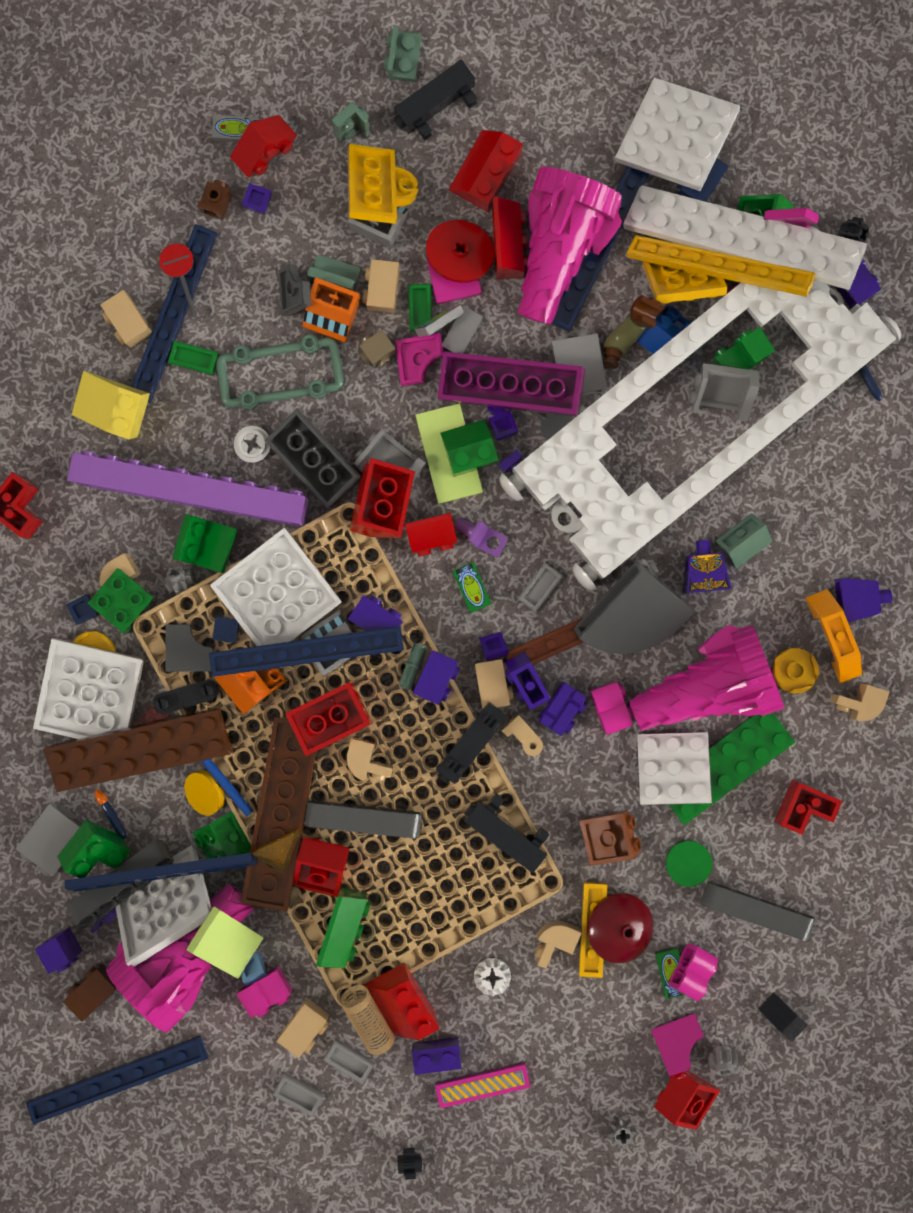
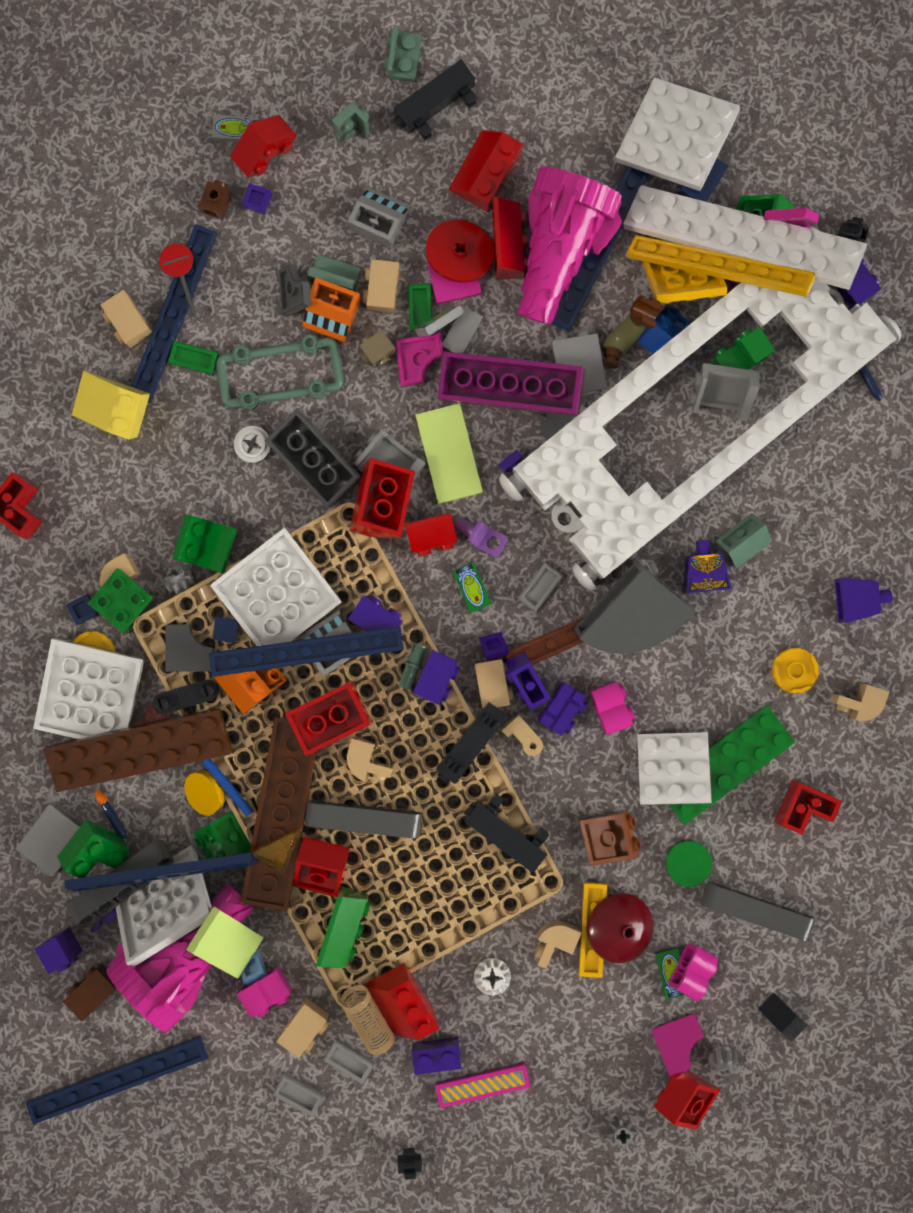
medium lavender brick [67,450,311,527] -> none
yellow plate [348,144,418,224] -> none
green slope [440,419,499,477] -> none
dark purple plate [487,407,519,441] -> none
dark pink cone [629,625,785,731] -> none
light orange slope [805,589,862,683] -> none

